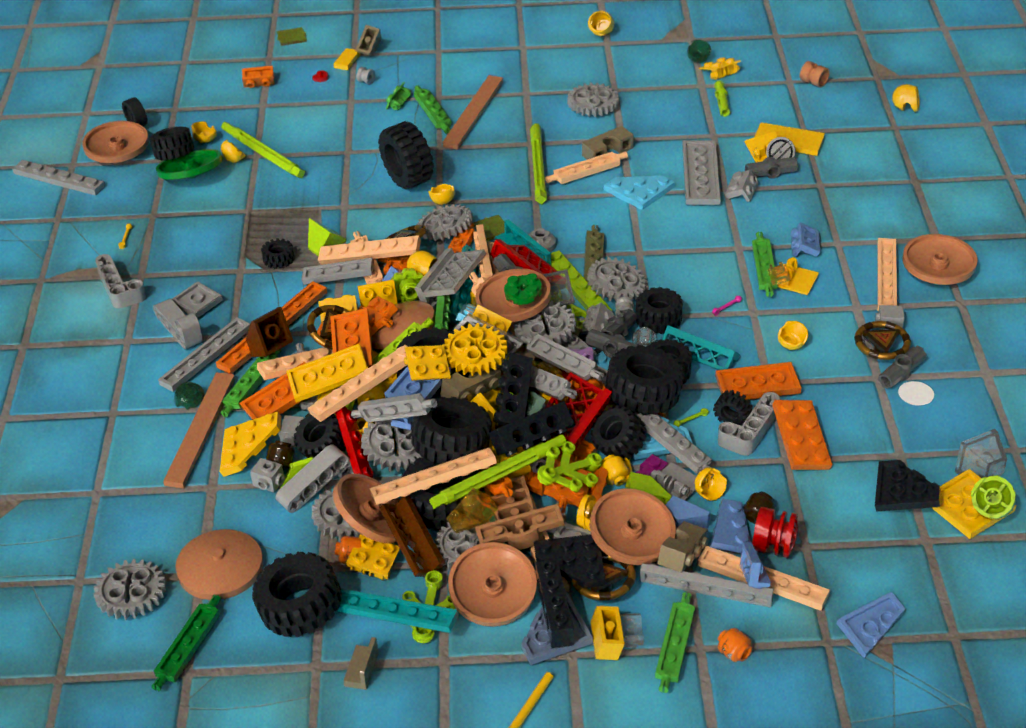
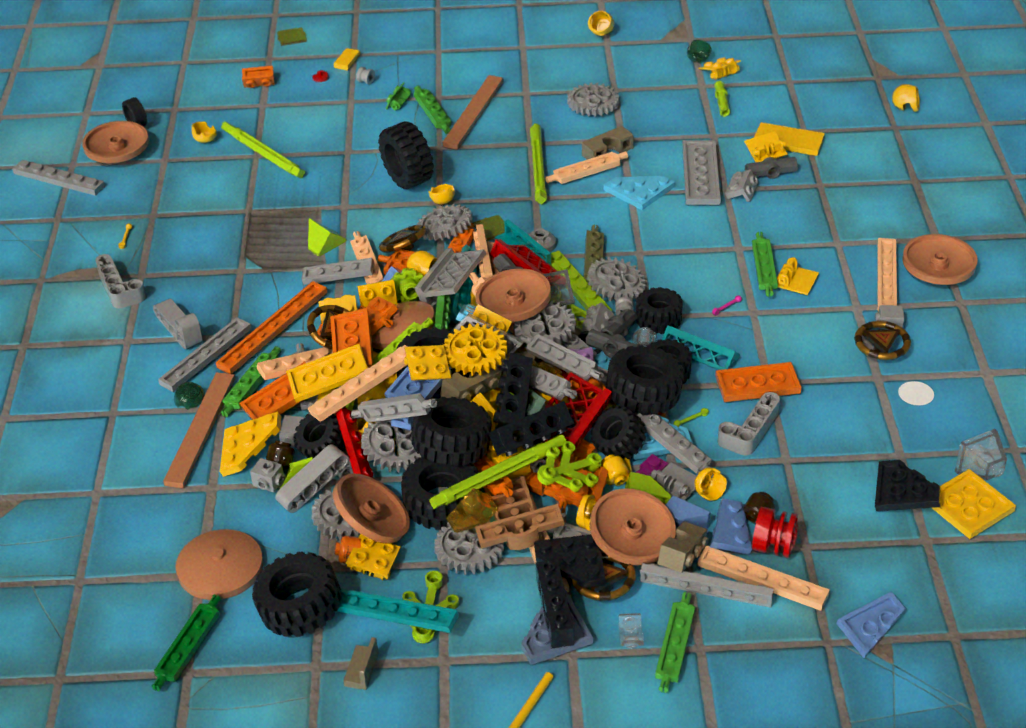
light grey gear [93,559,166,620] -> none
black tyre [149,126,194,160] -> none
green dish [156,149,223,179] -> none
light grey plate [172,281,223,318] -> none
yellow hair [221,139,246,163] -> none
reddish brown slope [246,307,294,357] -> none
black tyre [261,238,294,269] -> none
light nougat plate [318,235,421,265] -> none
dark tan slope [355,25,382,56] -> none
light nougat plate [370,448,497,505] -> none
reddish brown fence [380,496,446,577] -> none
nougat dish [448,542,537,627] -> none
green plate [504,273,543,305] -> none
yellow brick [590,606,625,660] -> none
black tyre [713,390,753,426] -> none
orange head [718,628,752,662] -> none
medium blue bracket [740,542,771,589] -> none
light grey sticker [766,137,795,160] -> none
clear yellow tile [768,262,790,286] -> none
orange plate [772,400,832,470] -> none
yellow hair [777,321,808,350] -> none
medium blue bracket [790,222,820,257] -> none
nougat wheel [800,61,830,88] -> none
dark grey piece [878,345,927,389] -> none
lime cylinder [971,476,1016,519] -> none

